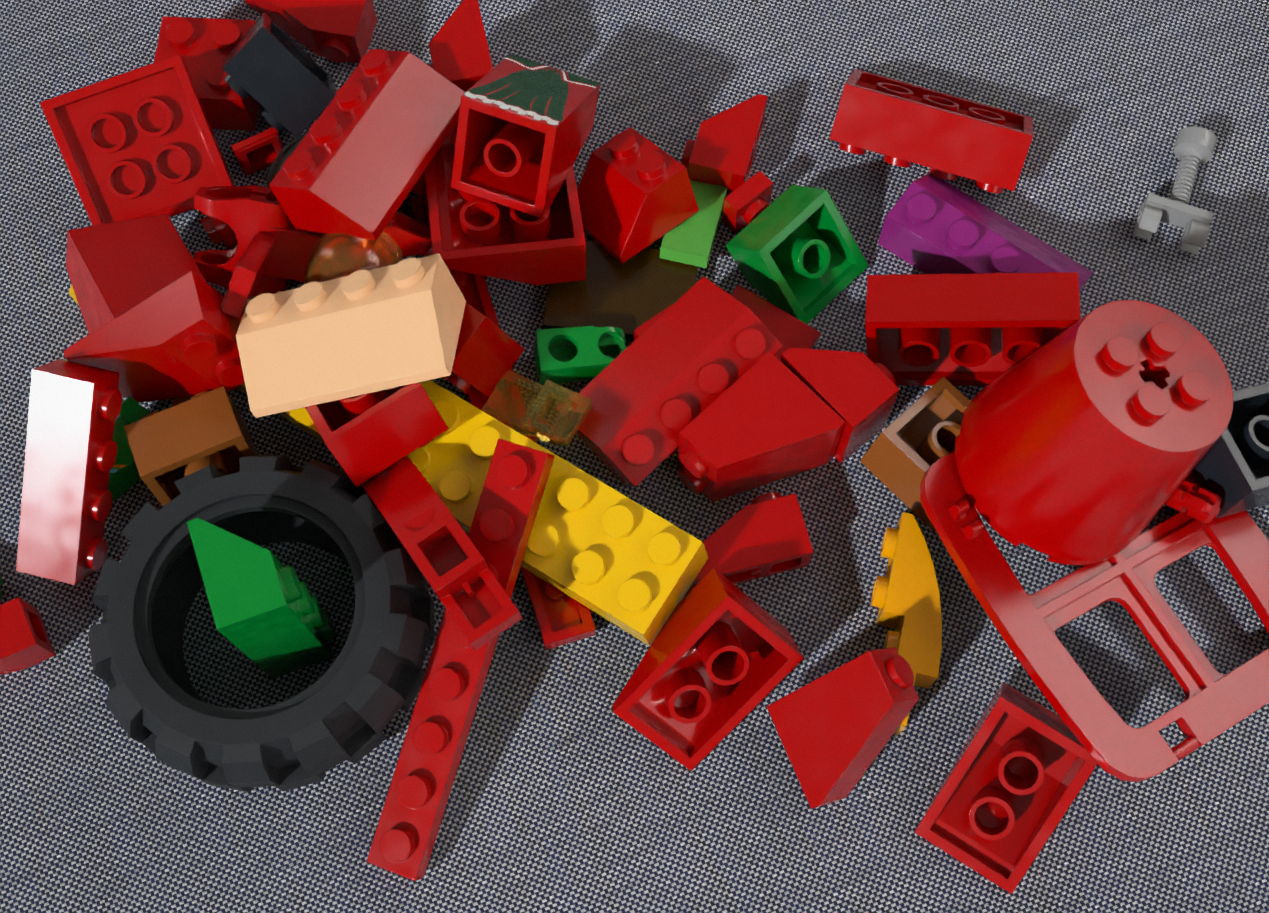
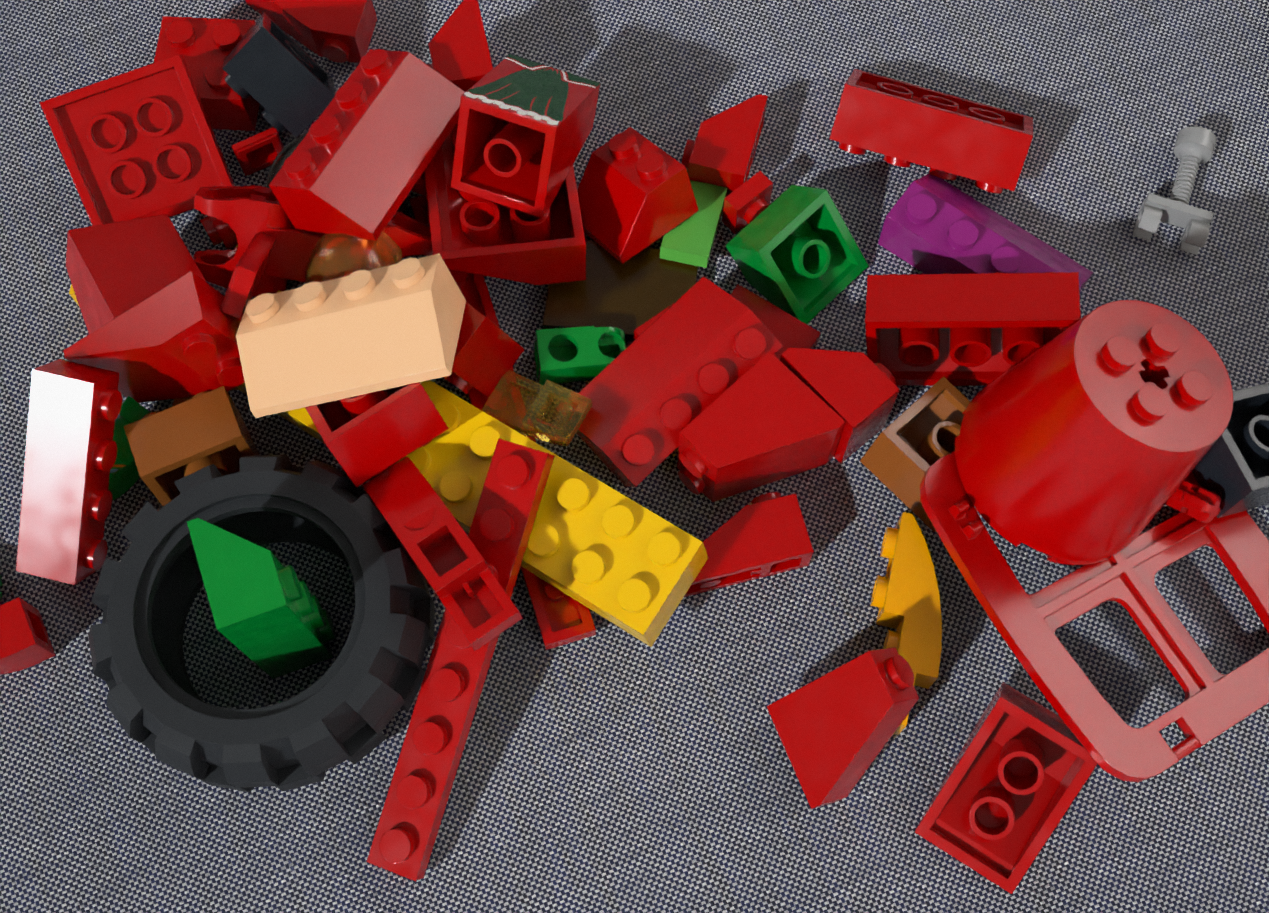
red slope [612,567,804,771] -> none

